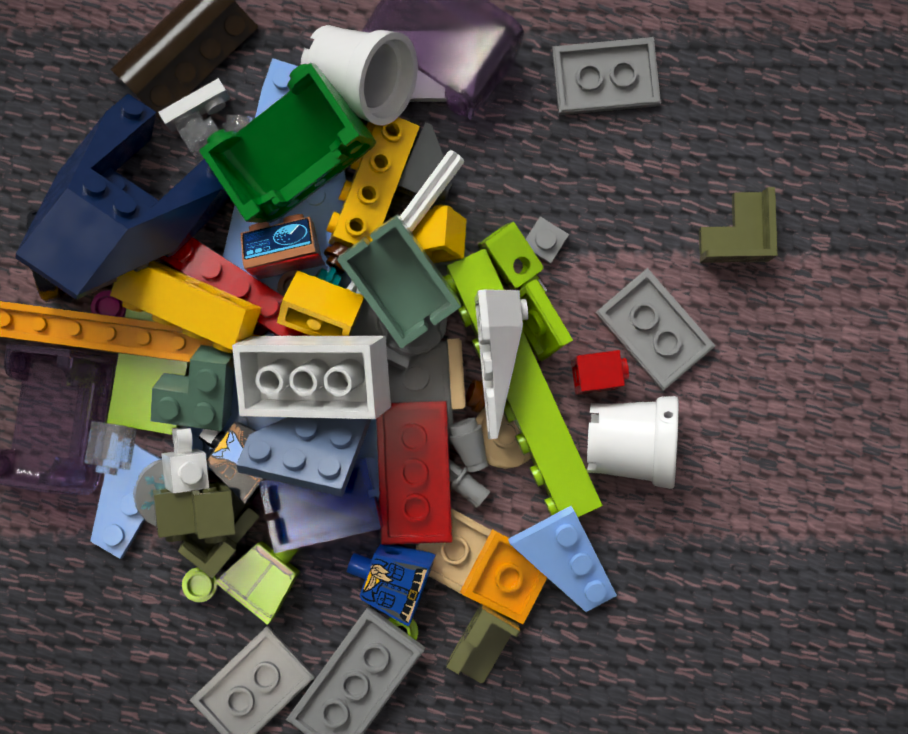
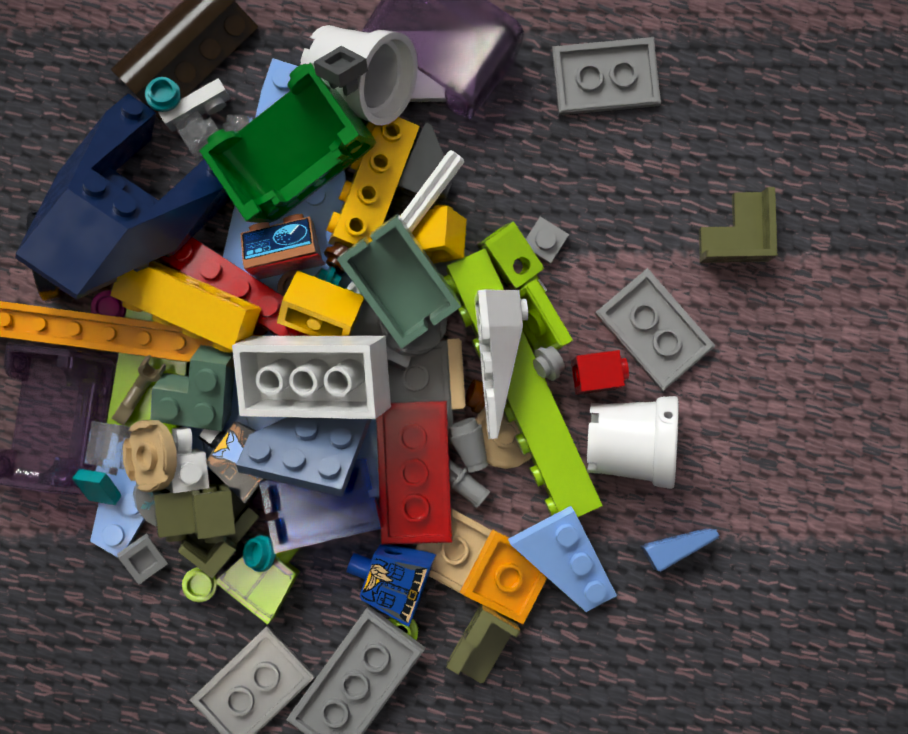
none -> teal tile [72,469,122,505]
none -> dark tan arm [112,355,166,426]
none -> light grey plate [117,533,168,585]
none -> tan tile [123,420,177,492]
none -> teal plate [145,77,181,112]
none -> teal plate [243,535,276,572]
none -> dark grey tile [314,46,368,96]
none -> light grey plate [533,346,565,381]
none -> medium blue slope [641,528,720,572]

